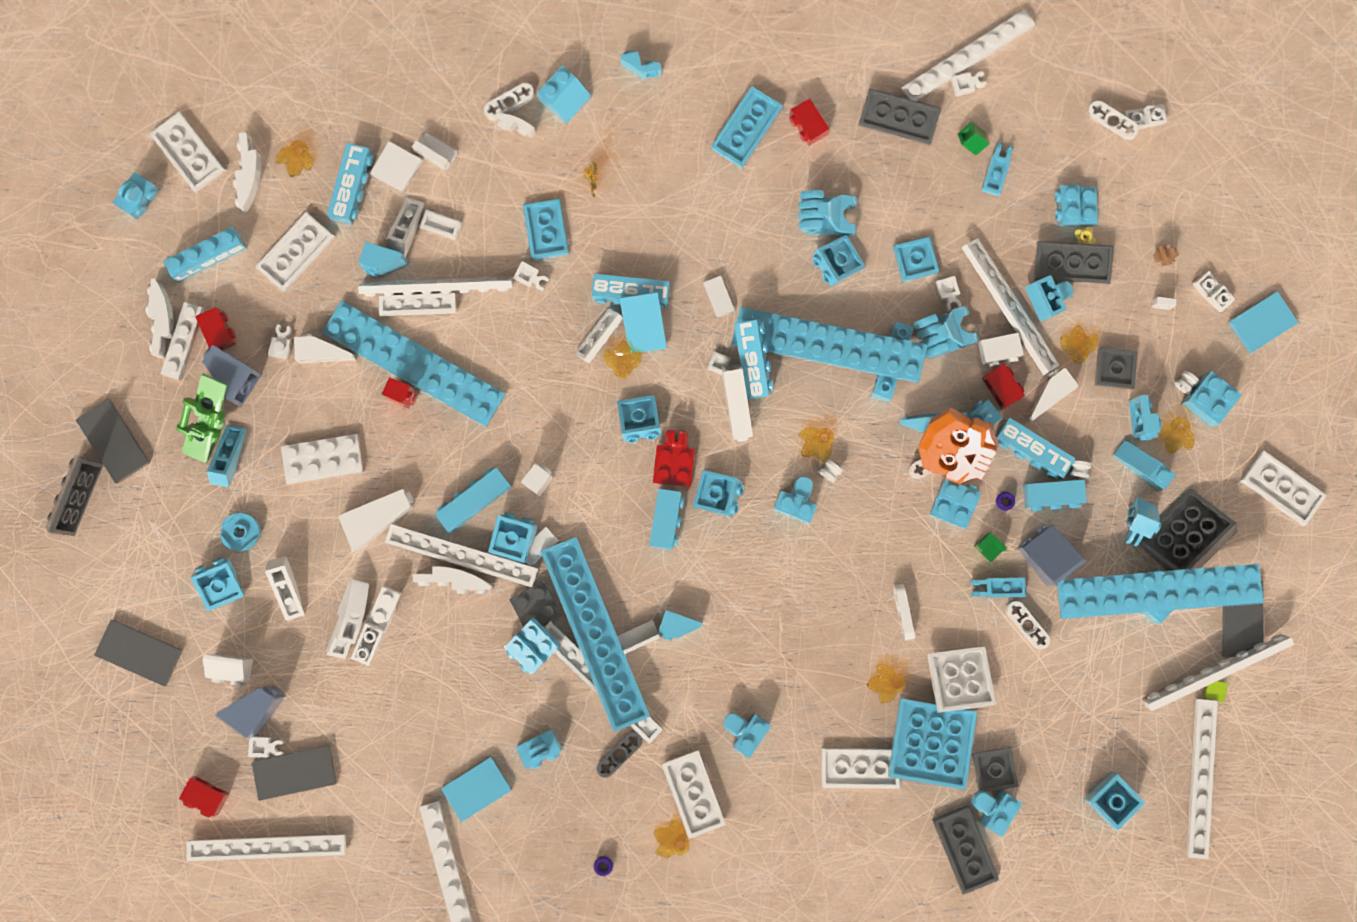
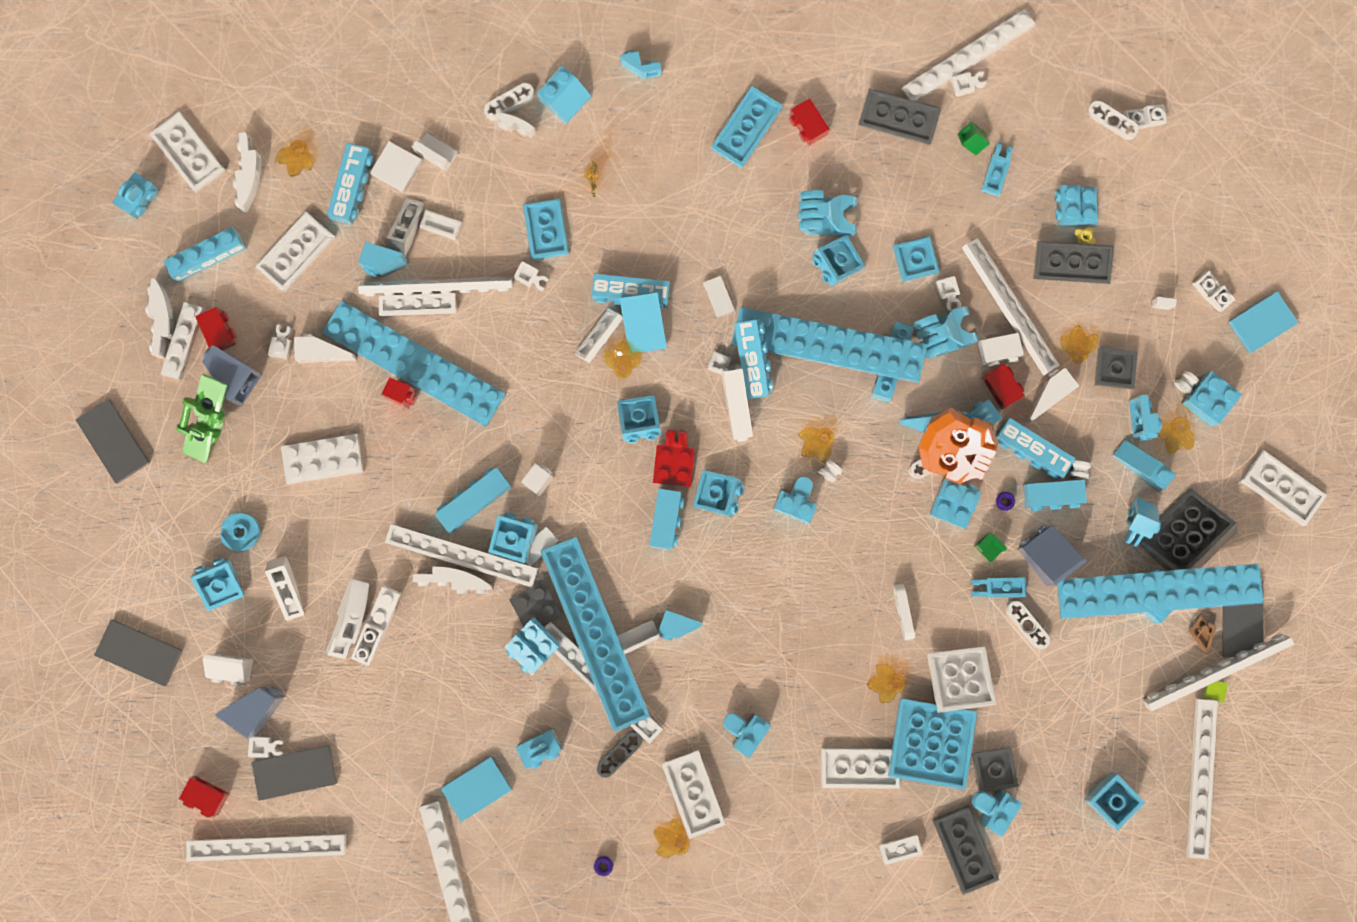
dark grey slope [46,455,103,536] -> none
medium azure slope [207,425,246,488] -> none
white slope [338,489,414,552] -> none
medium azure brick [1025,275,1073,322] -> none
medium nougat gear [1153,244,1179,266] -> none
none -> white plate [879,834,923,865]
none -> medium nougat piece [1188,616,1216,655]

